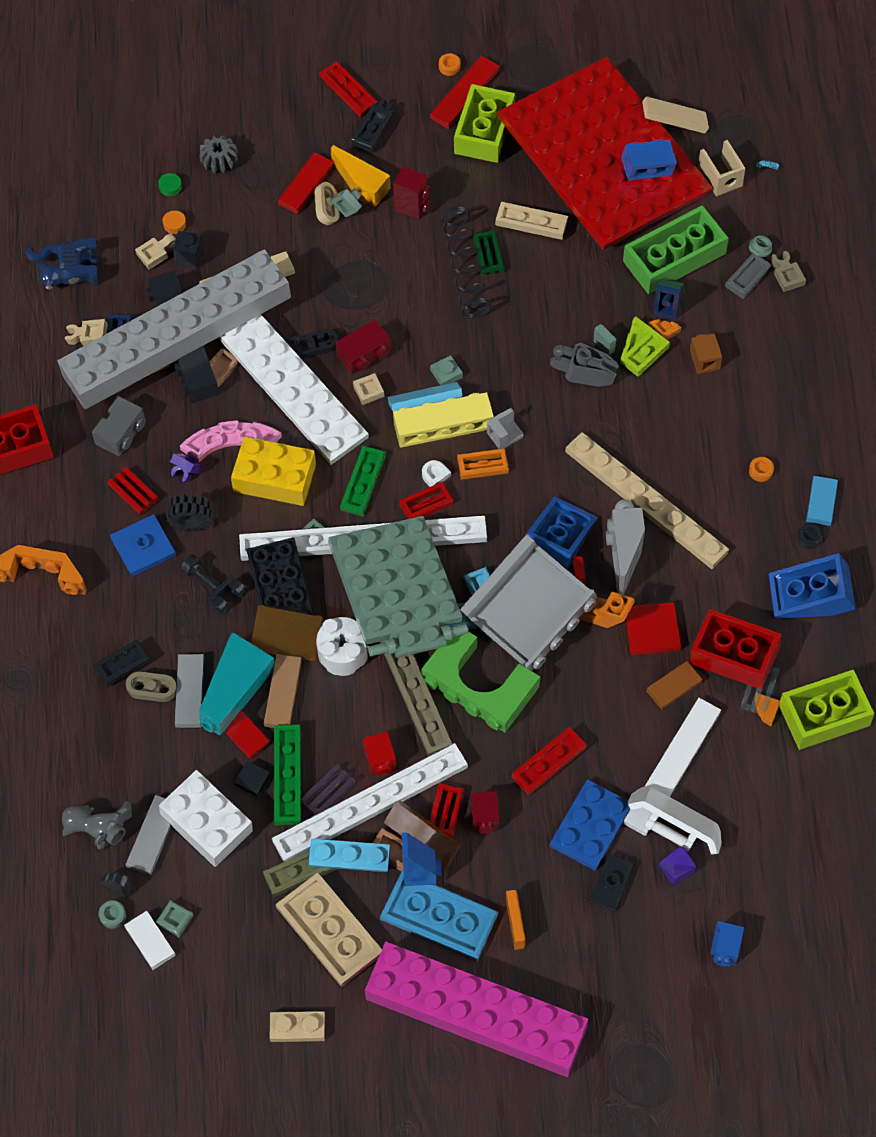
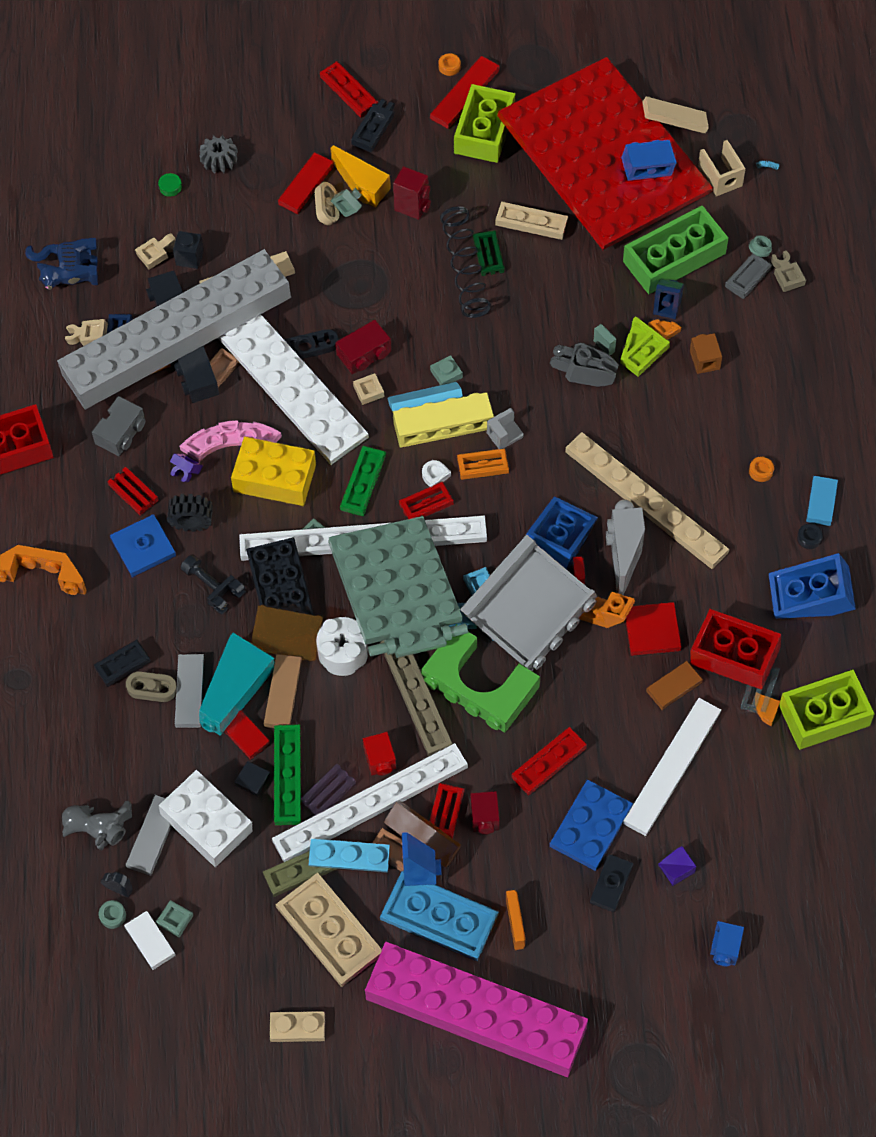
orange tile [163,211,186,234] -> none
white piece [628,786,722,855] -> none

